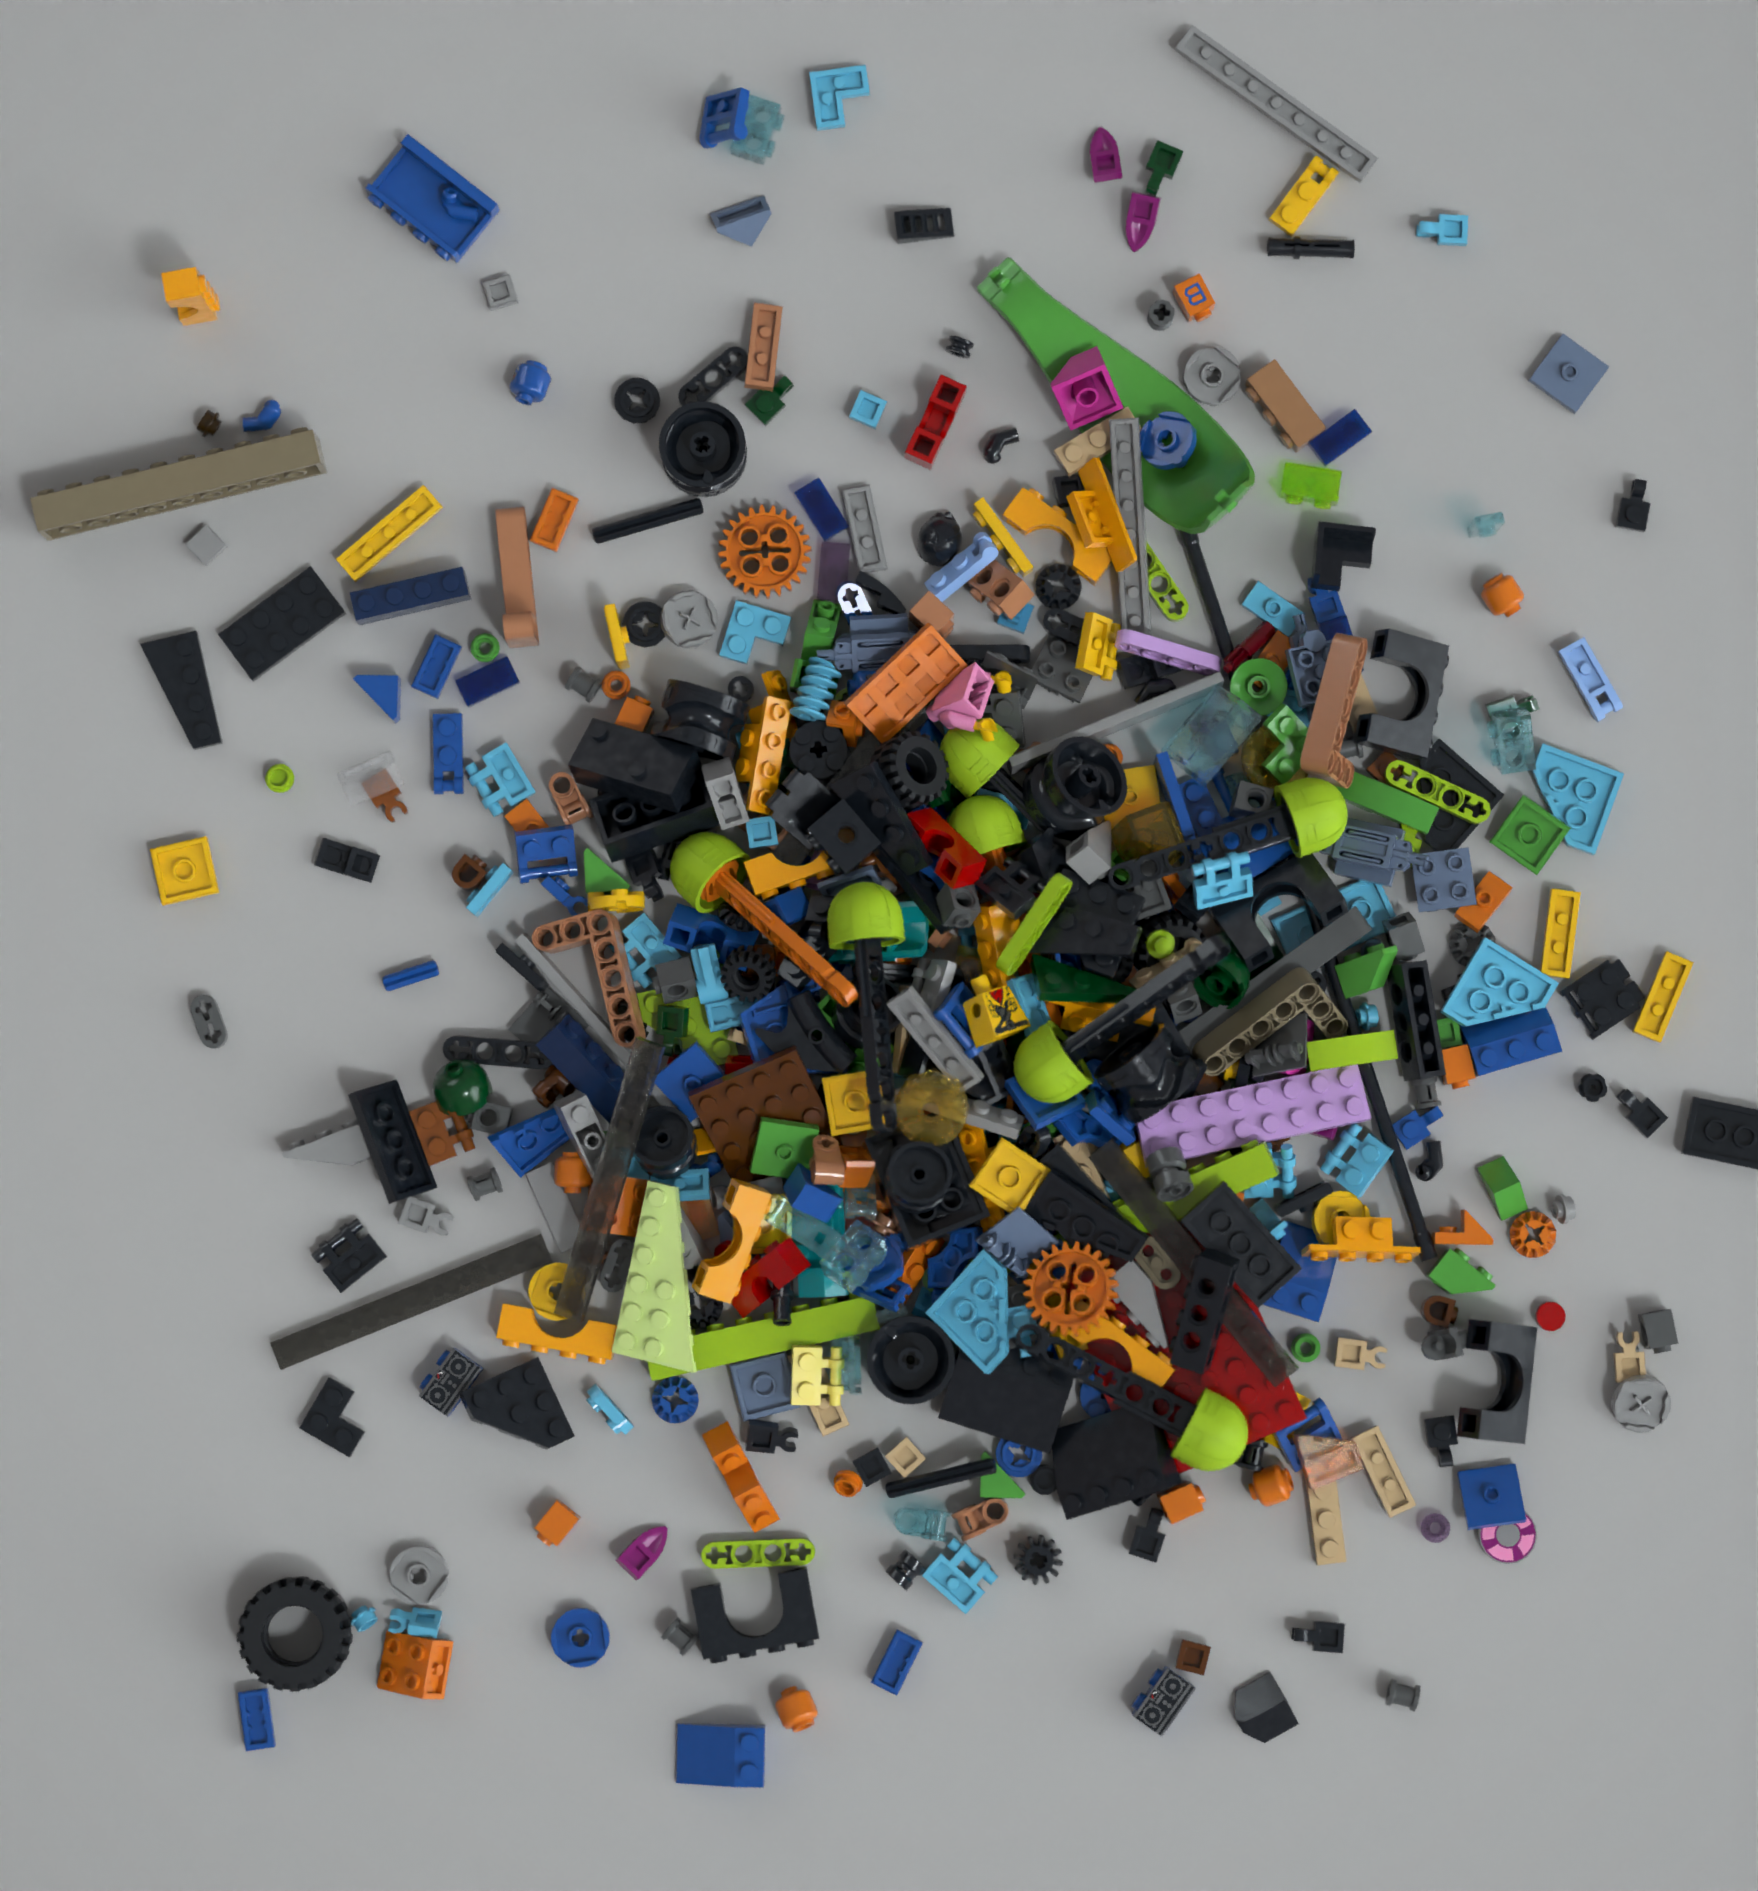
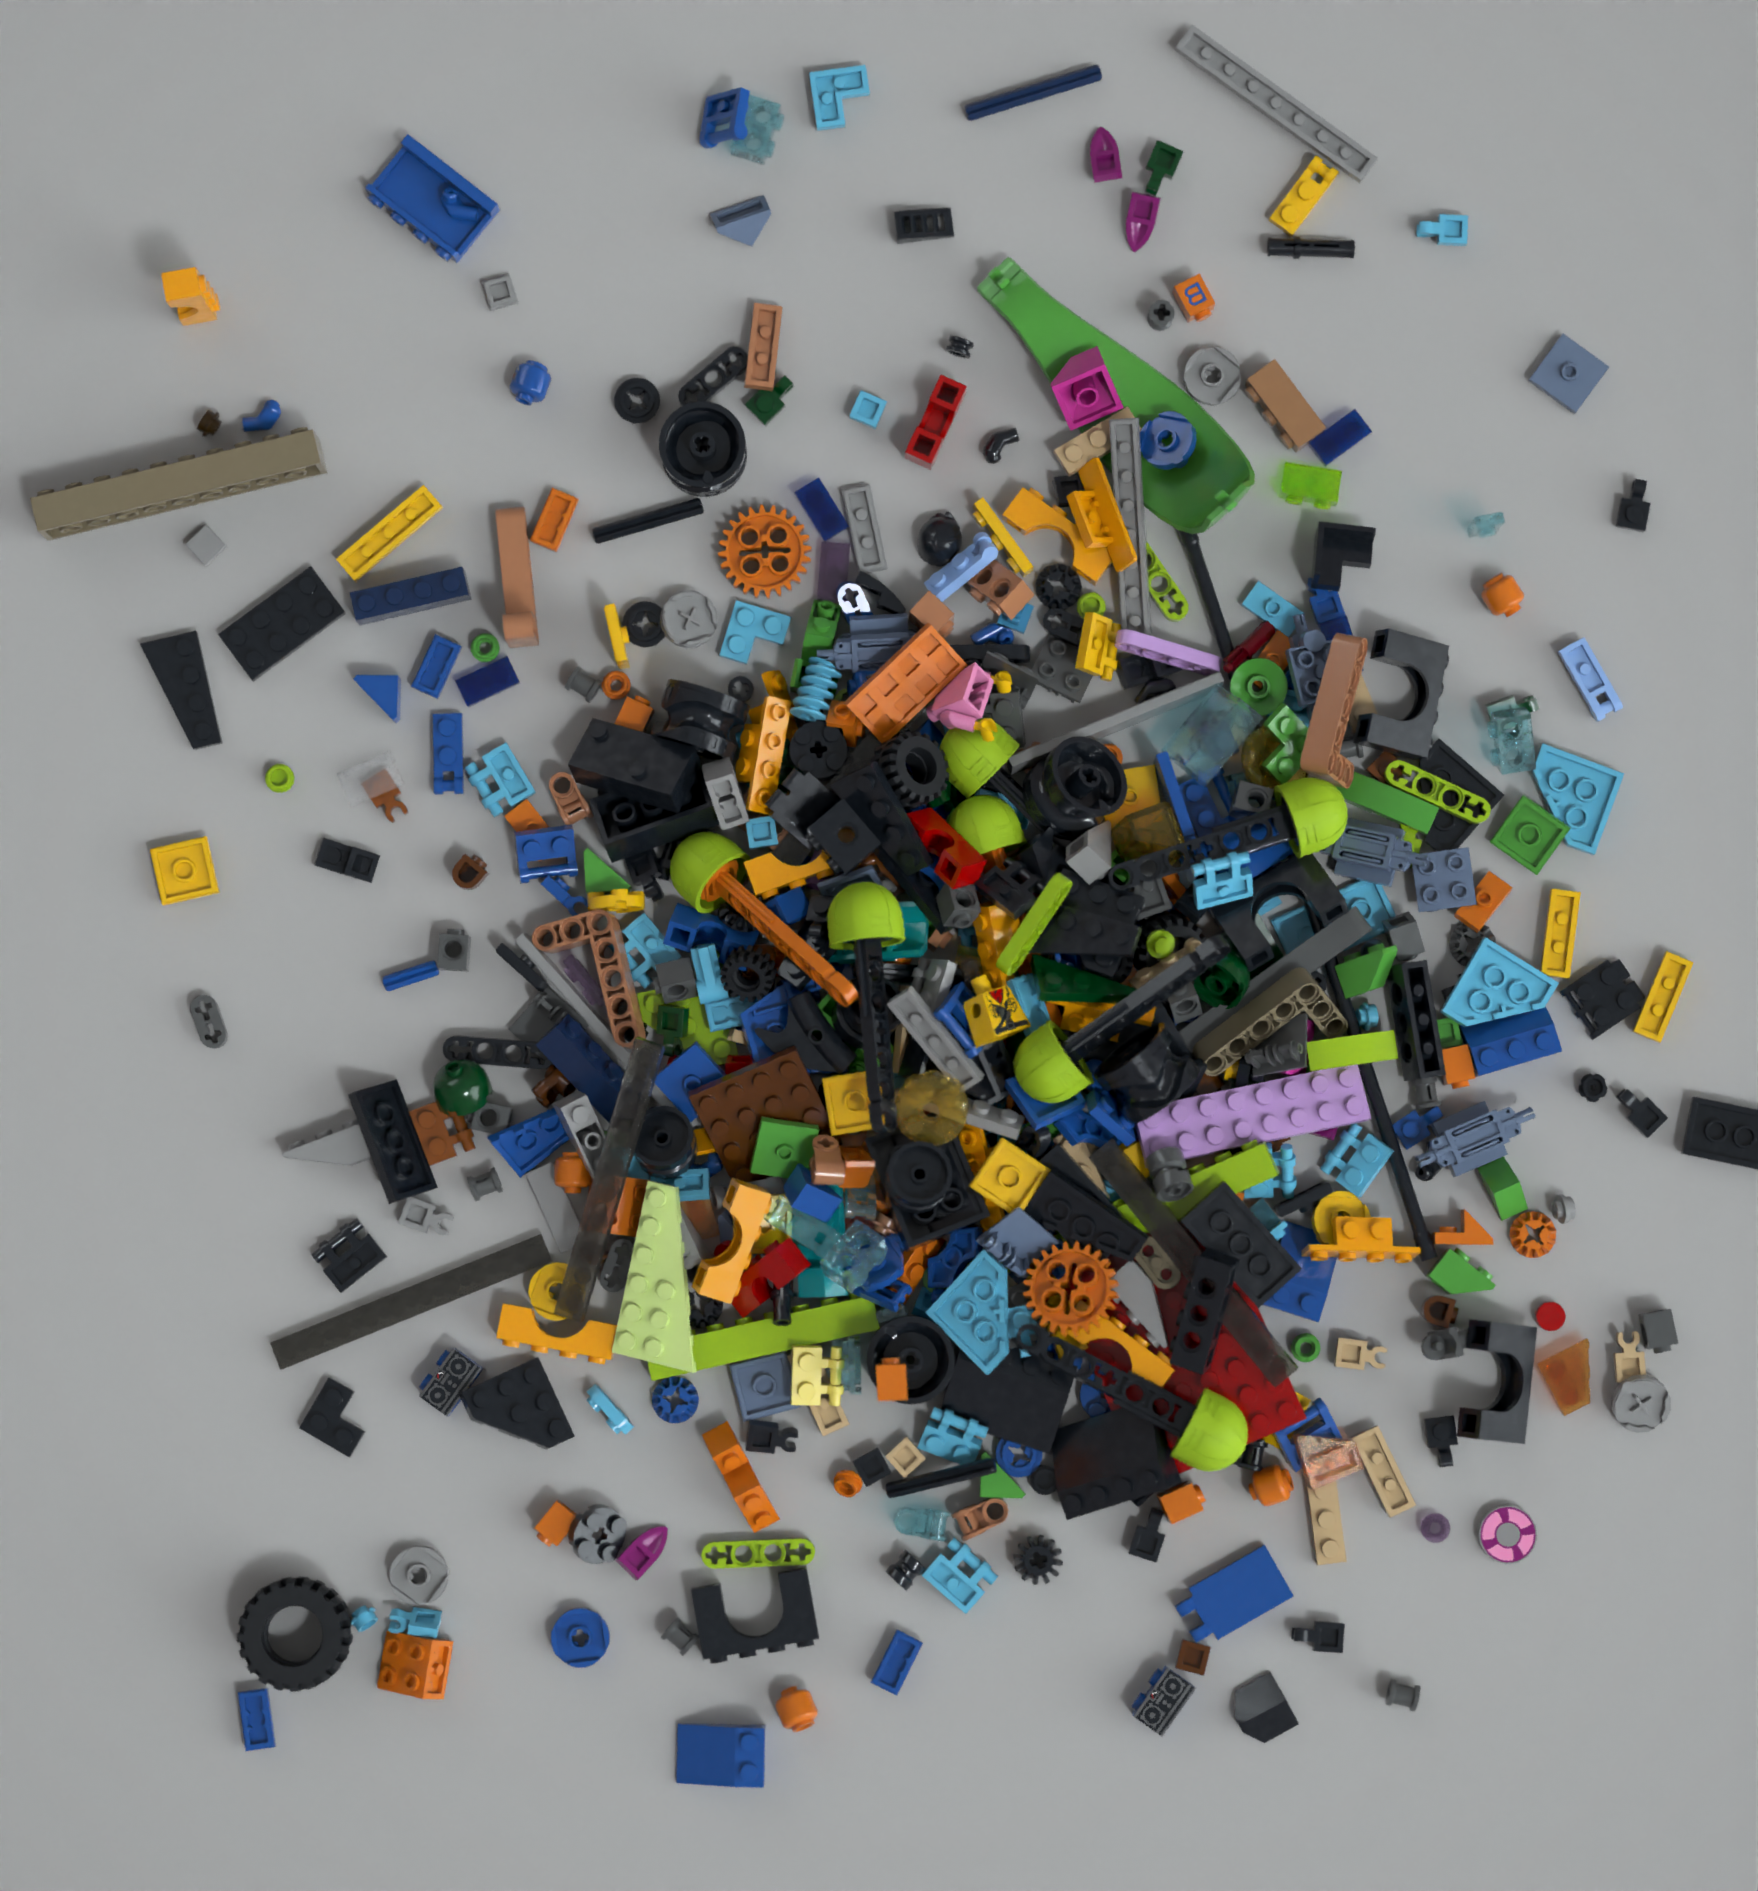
medium azure plate [466,863,514,917] -> none
blue plate [1457,1463,1526,1530] -> none
none -> dark grey brick [437,929,471,972]
none -> clear purple plate [563,954,605,1007]
none -> plate [568,1504,627,1564]
none -> orange brick [876,1357,908,1401]
none -> medium azure plate [917,1407,989,1465]
none -> dark blue axle [965,65,1102,121]
none -> blue arm [970,623,1014,645]
none -> lime plate [1077,592,1106,619]
none -> blue tile [1175,1545,1294,1643]
none -> sand blue piece [1415,1101,1535,1178]
none -> clear orange wing [1536,1338,1590,1416]

